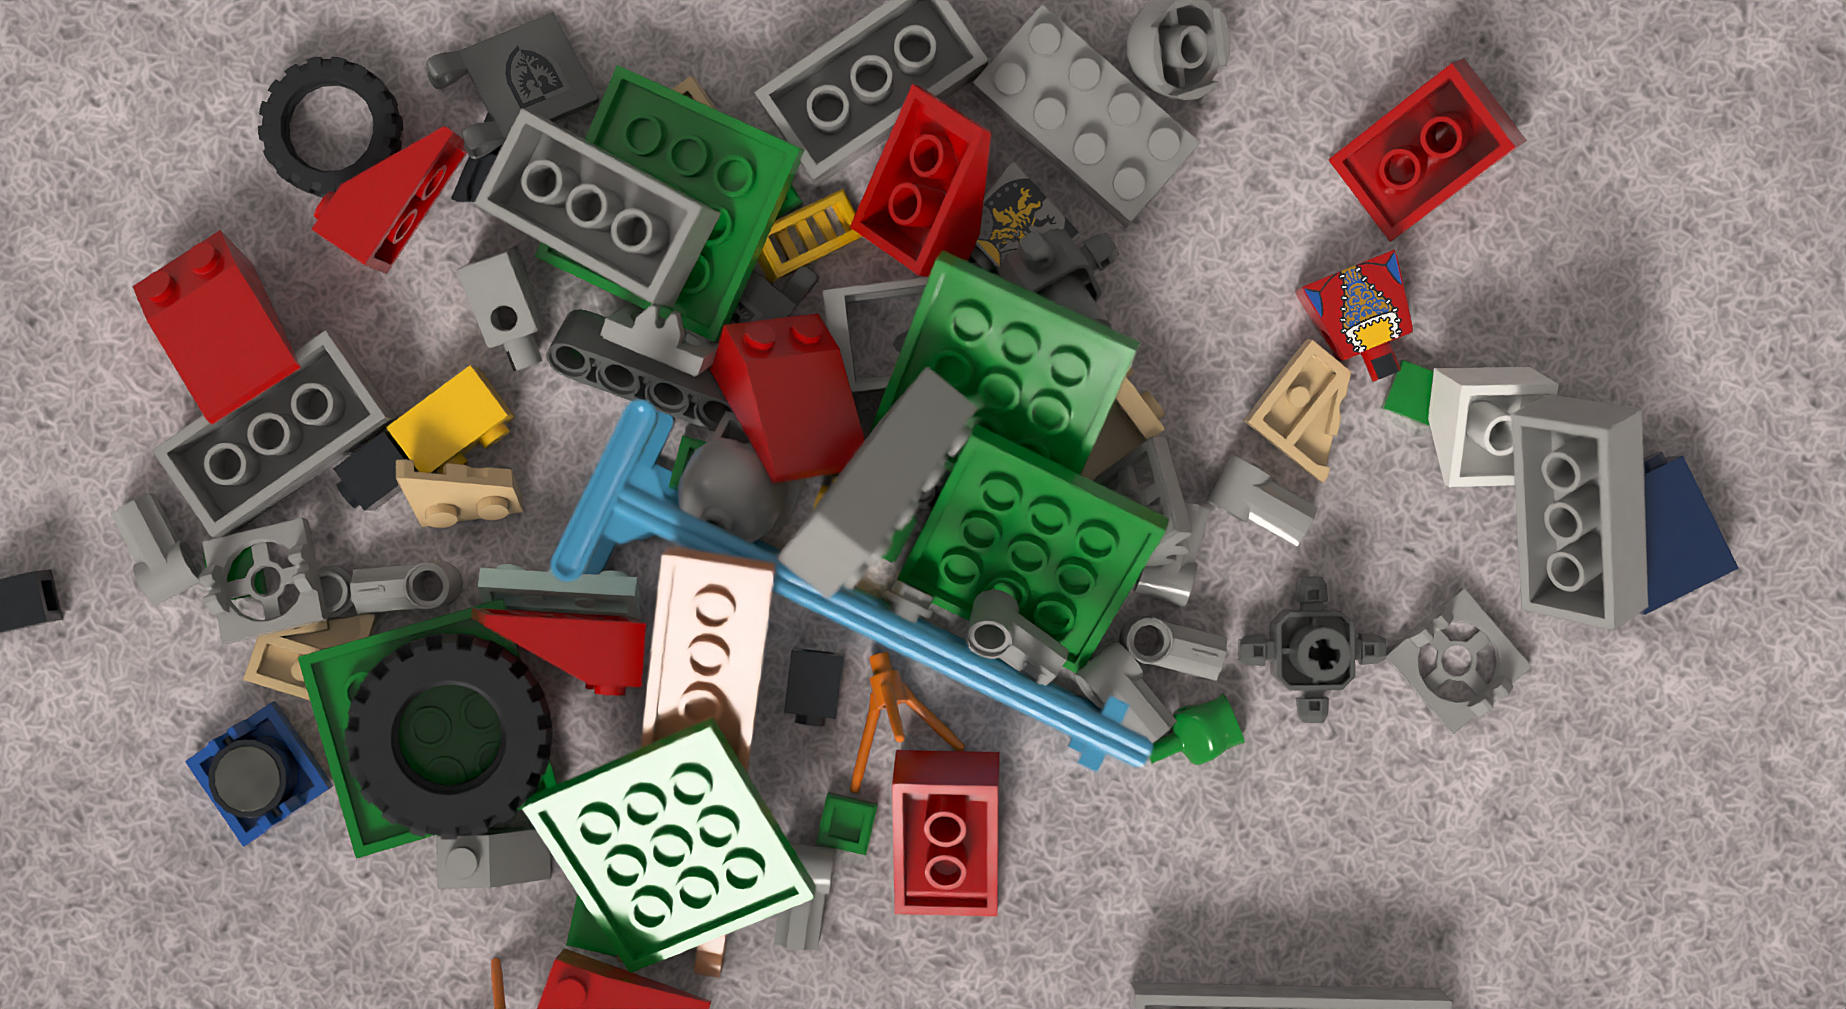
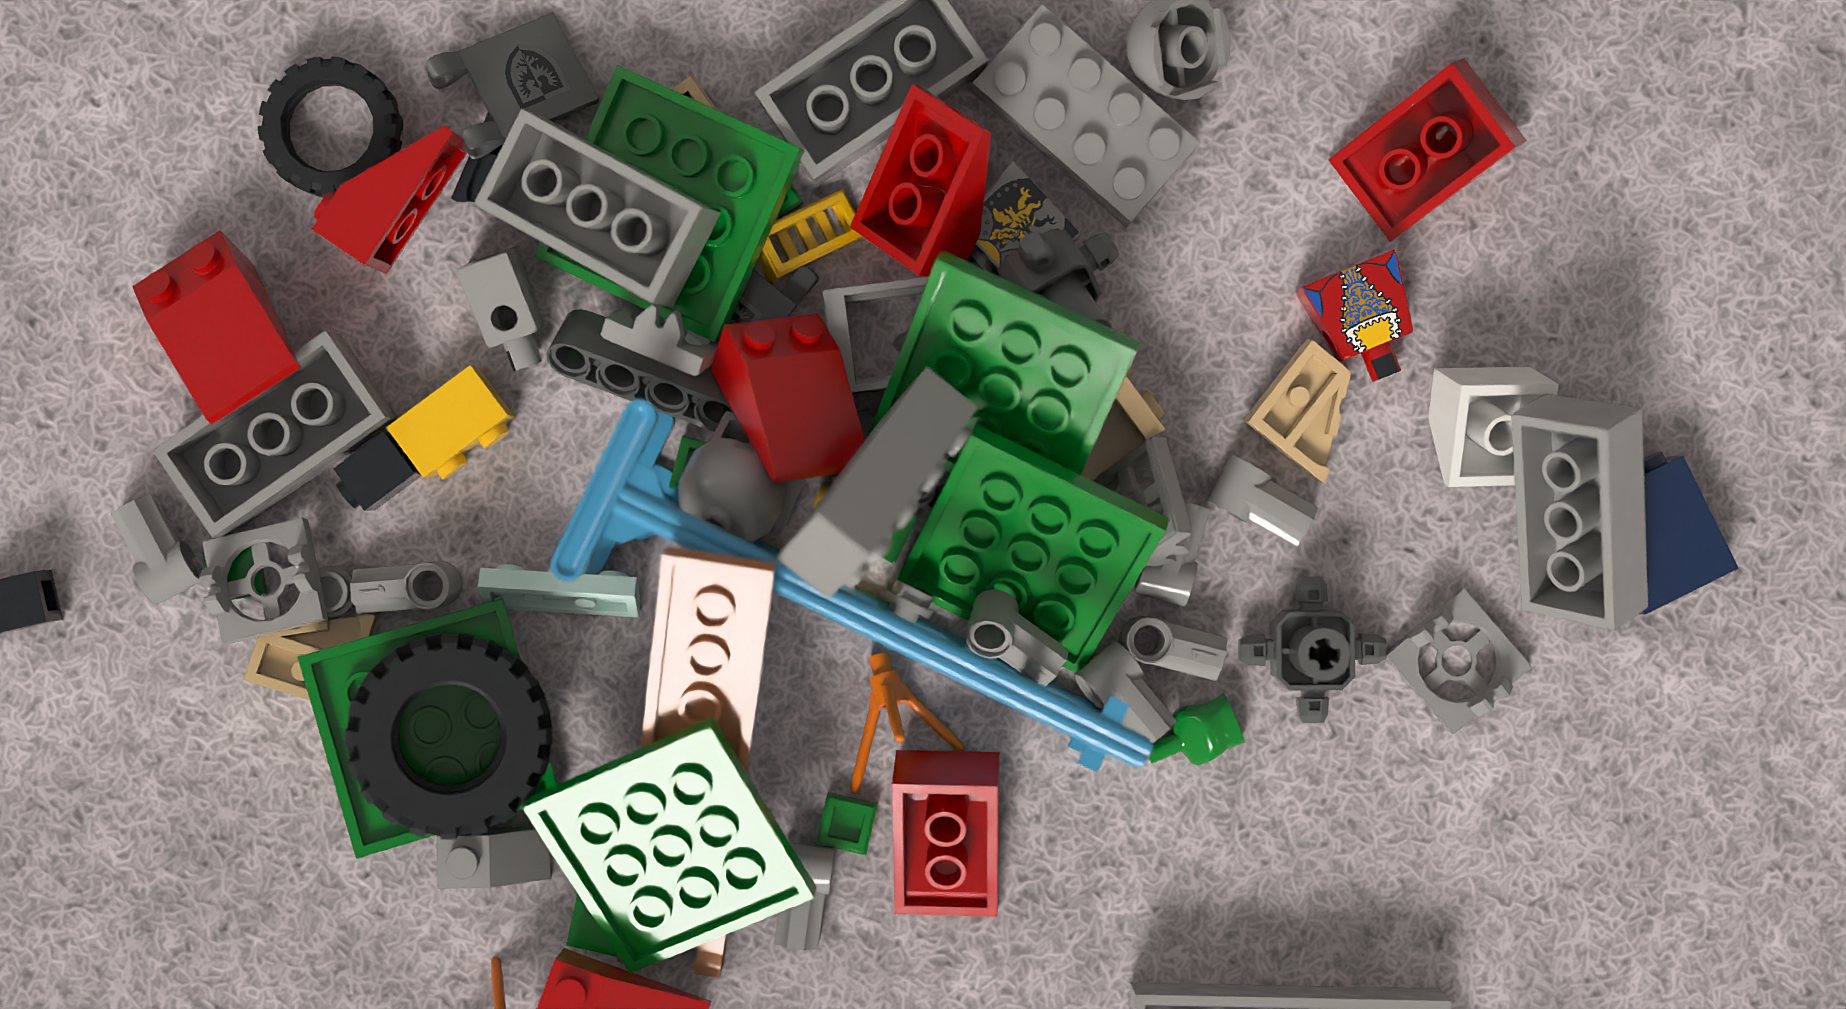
piece [185,701,333,847] -> none
tan wing [396,459,524,528] -> none
red slope [471,608,646,696] -> none
black brick [784,647,845,726] -> none
green tile [1381,360,1434,427] -> none

